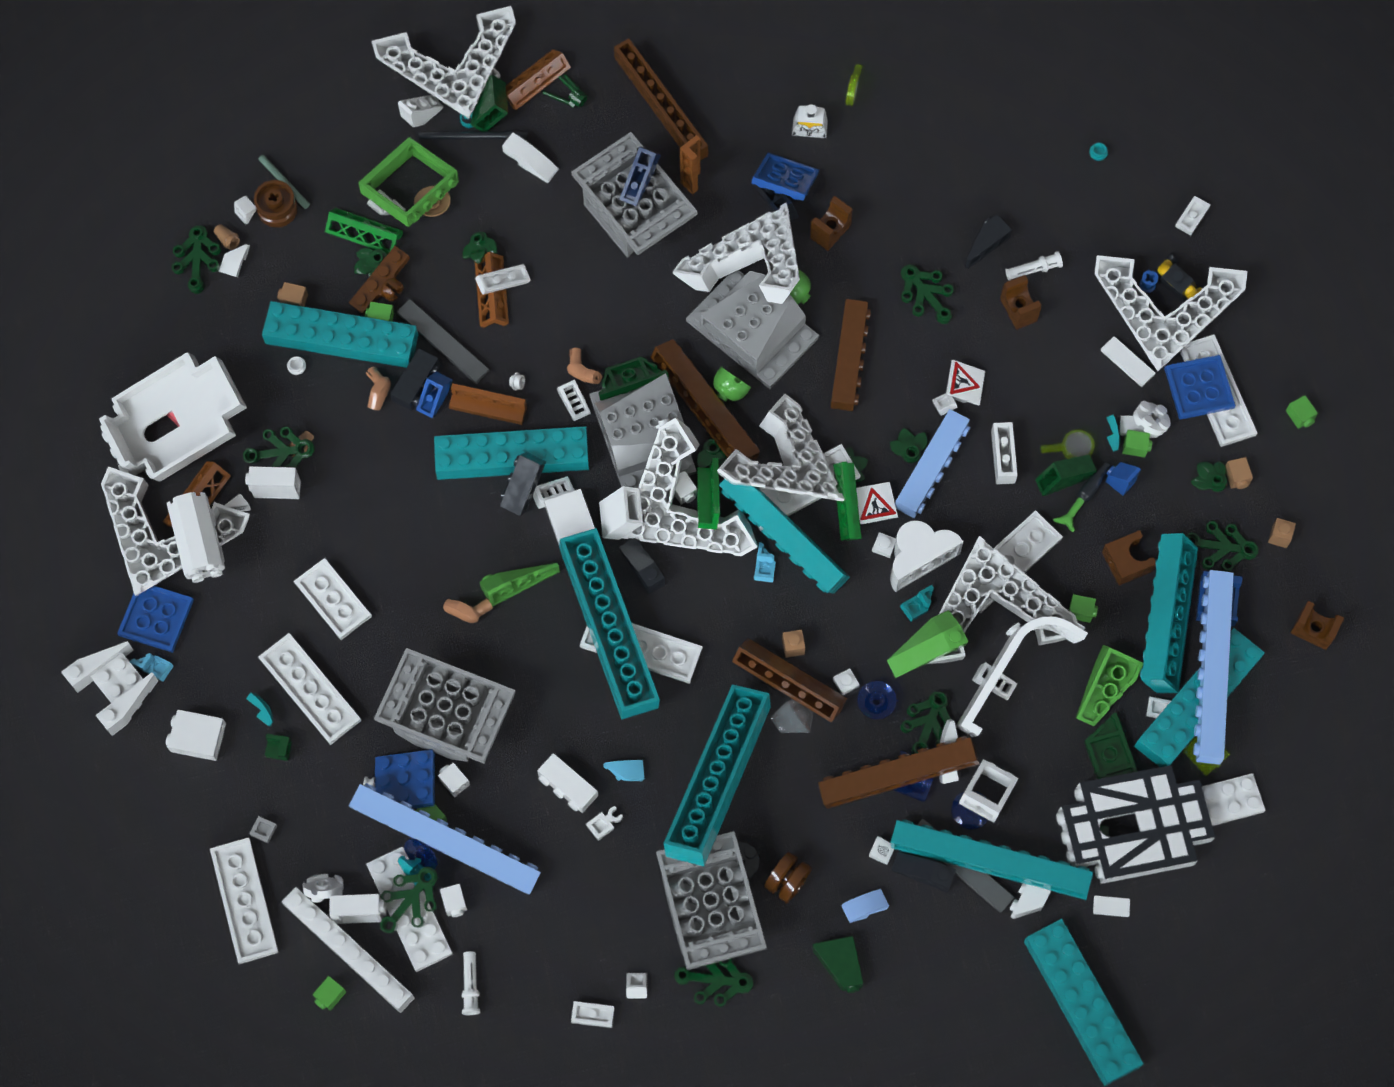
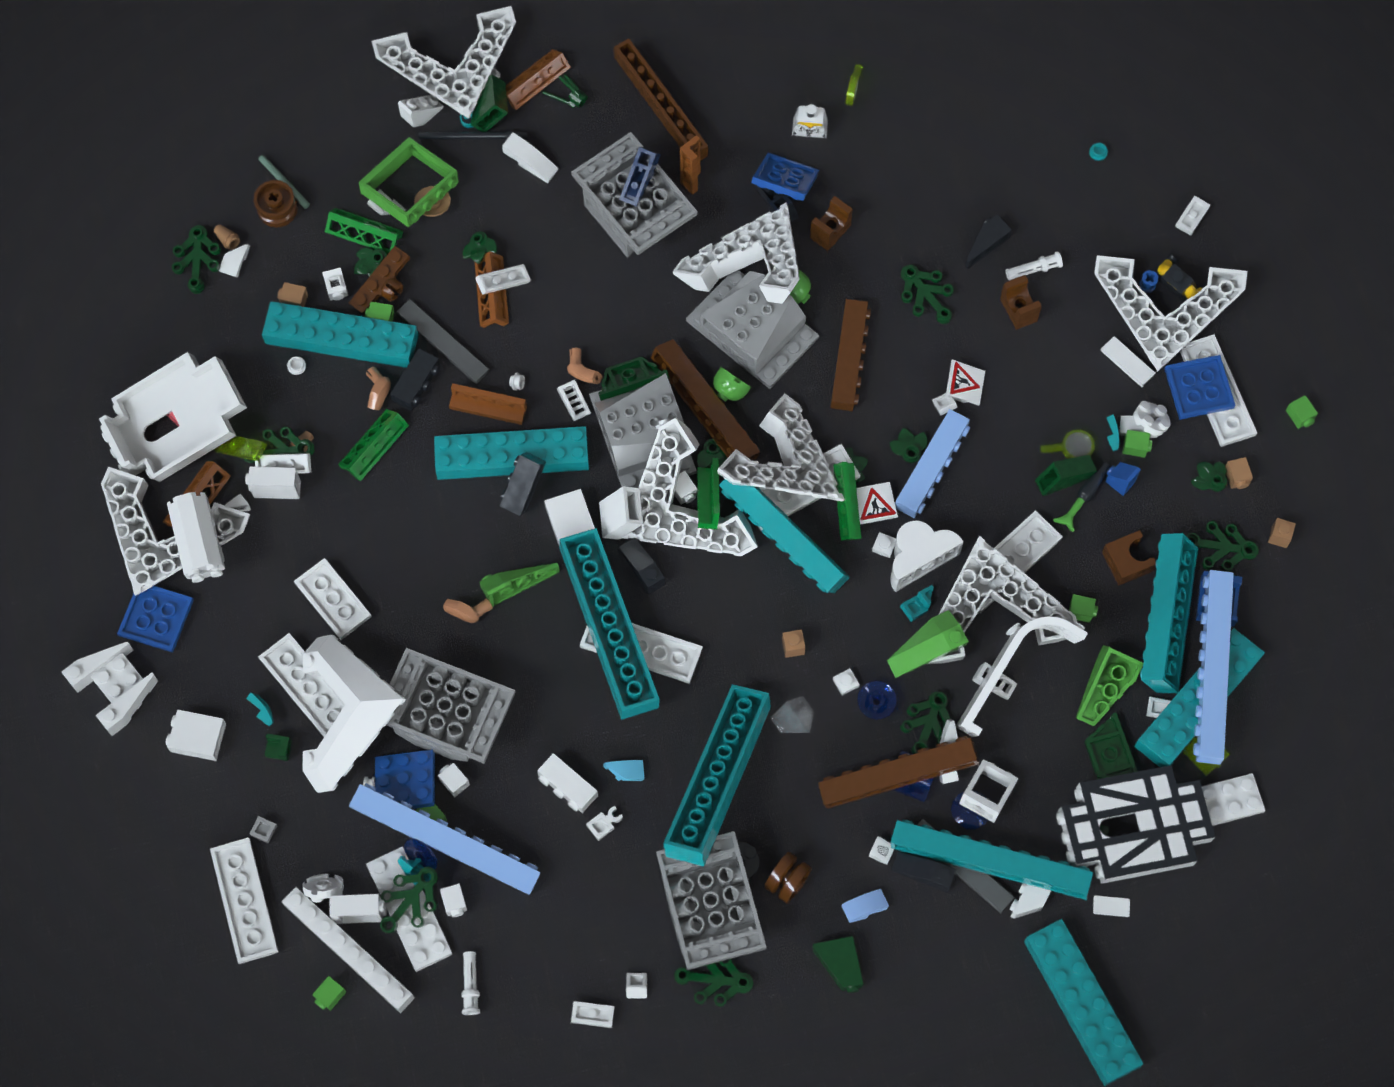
medium azure slope [130,653,174,682] -> none
white slope [234,196,256,224] -> none
blue slope [416,372,452,418] -> none
white slope [533,476,575,509] -> none
reddish brown brick [732,638,847,723] -> none
medium azure slope [754,542,776,583] -> none
white brick [991,422,1017,484] -> none
reddish brown piece [1290,601,1344,650] -> none
none -> clear neon green tile [213,436,267,461]
none -> white tile [255,453,311,473]
none -> white wedge [303,635,406,793]
none -> white window [322,268,348,300]
none -> green fence [338,409,409,481]

